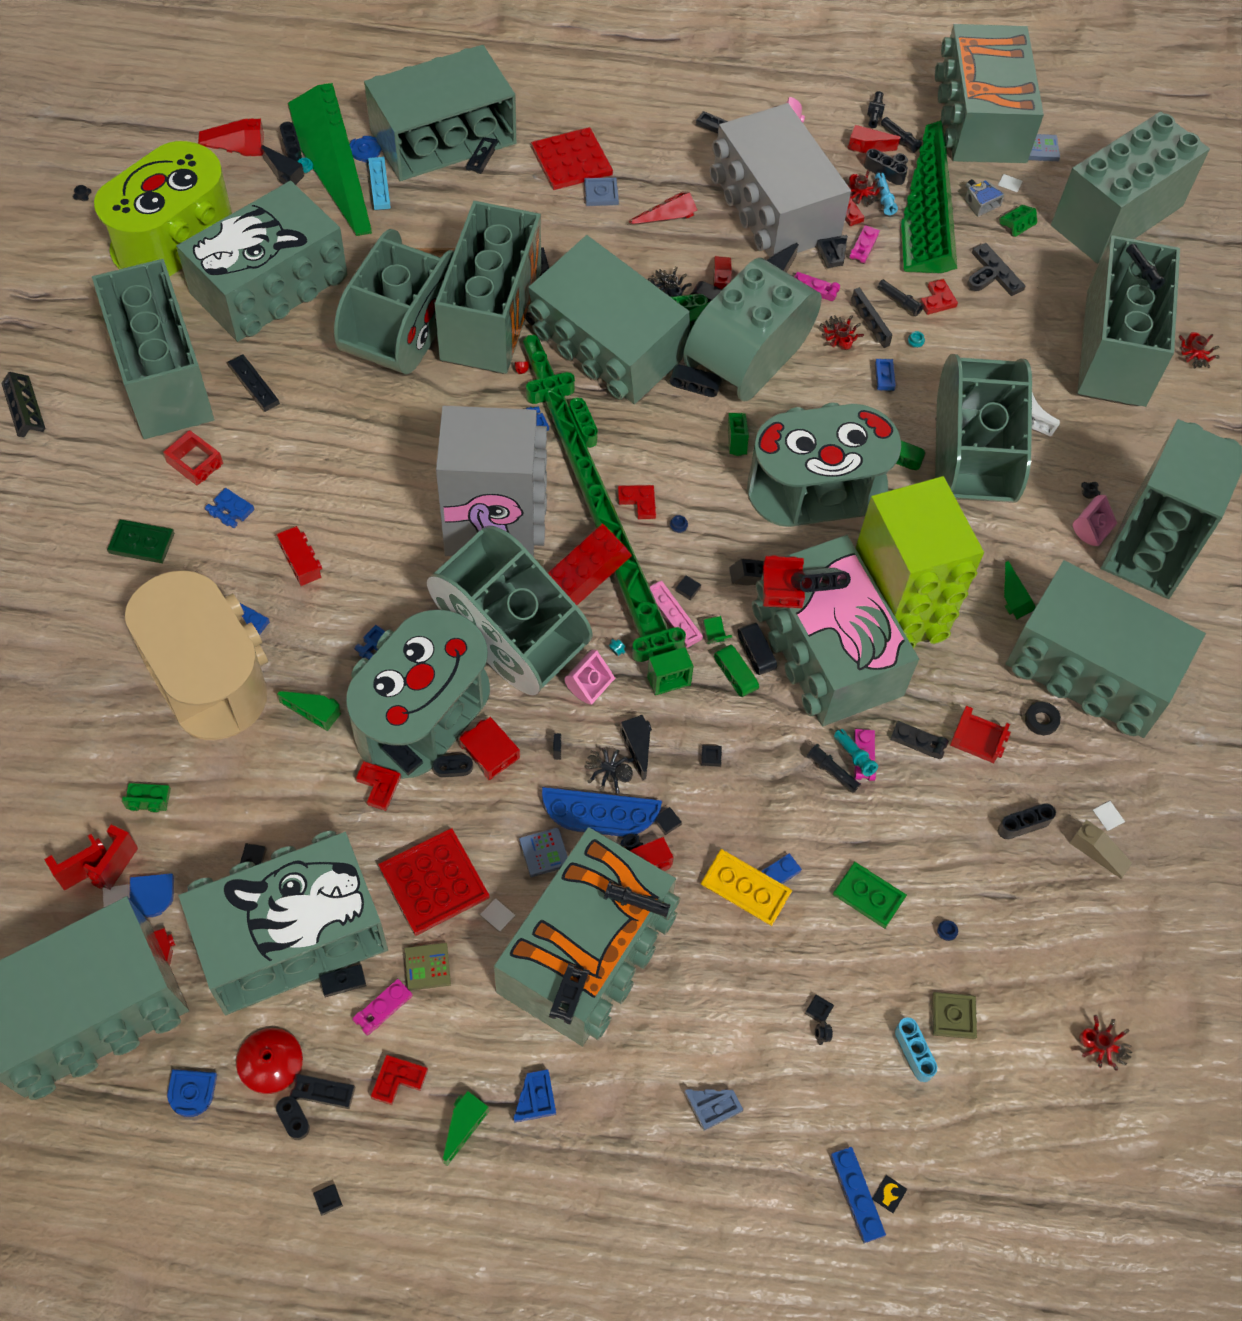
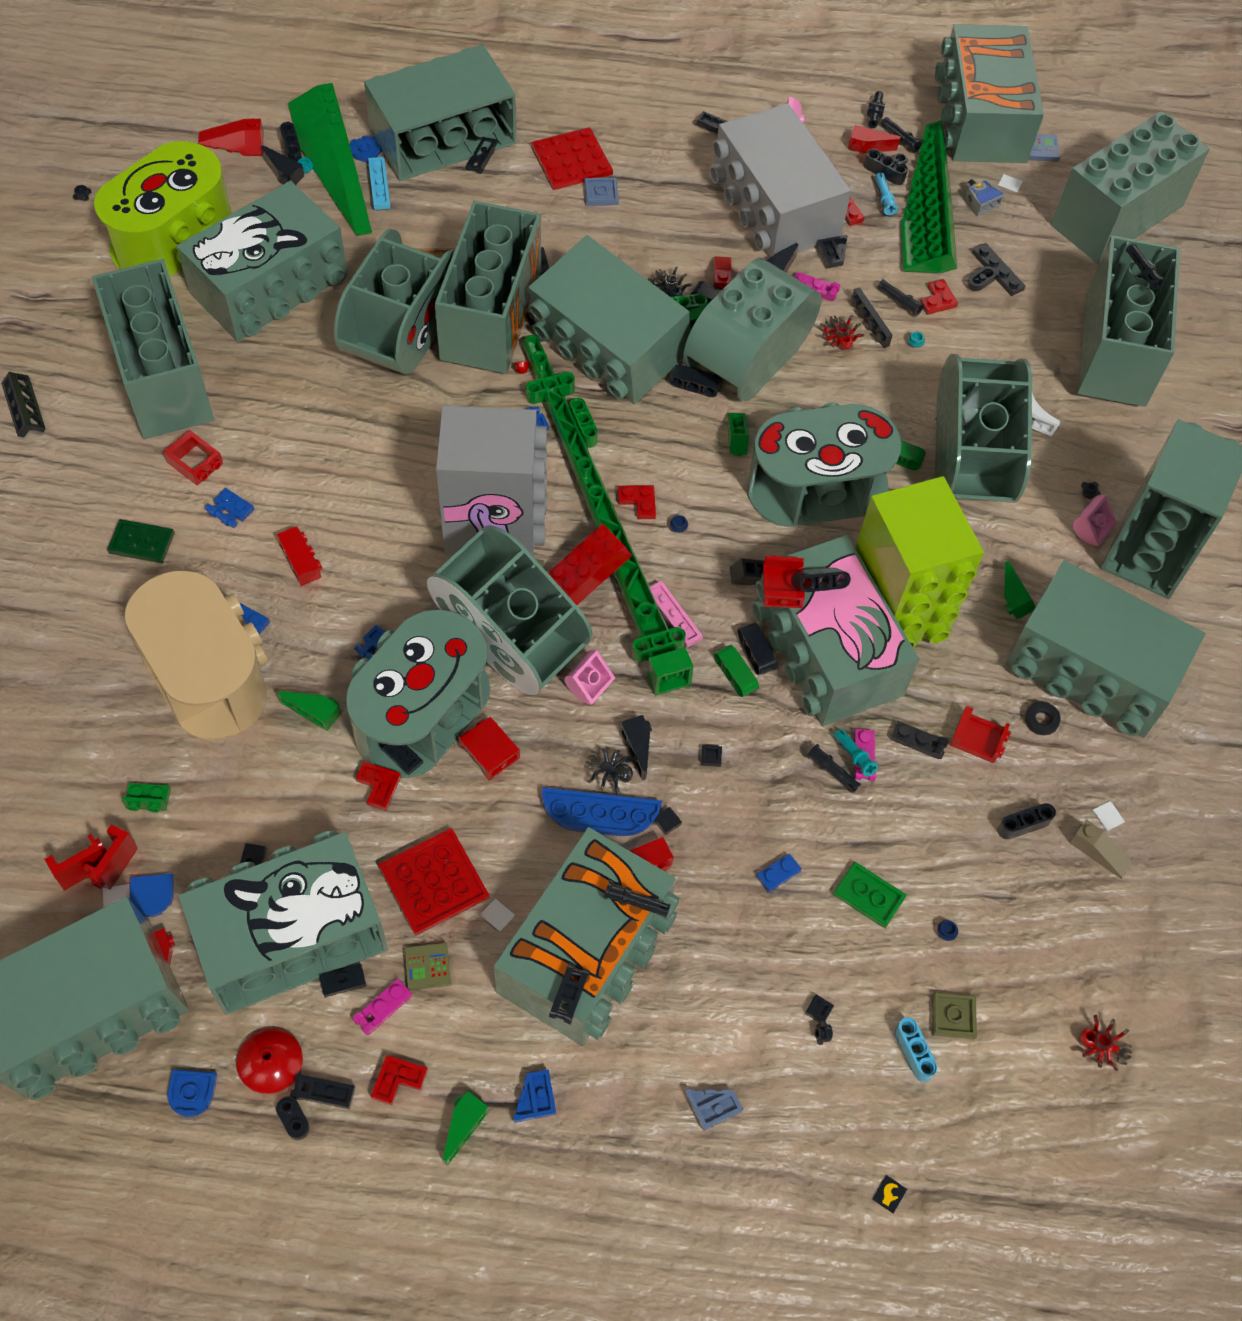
black plate [228,354,280,412] -> none
black tile [313,1183,343,1216] -> none
black plate [433,755,473,777] -> none
sand blue tile [519,828,568,877] -> none
black tile [553,733,561,760] -> none
teal plate [608,639,626,656] -> none
black plate [621,834,643,851] -> none
wedge [629,191,697,224] -> none
black tile [675,575,701,601] -> none
yellow tile [701,849,793,926] -> none
green bracket [703,616,732,645] -> none
blue plate [830,1147,886,1244] -> none
animal [848,170,884,207] -> none
dark pink plate [849,225,880,264] -> none
blue plate [875,359,896,391] -> none
green bracket [999,205,1037,237] -> none
animal [1178,332,1220,369] -> none

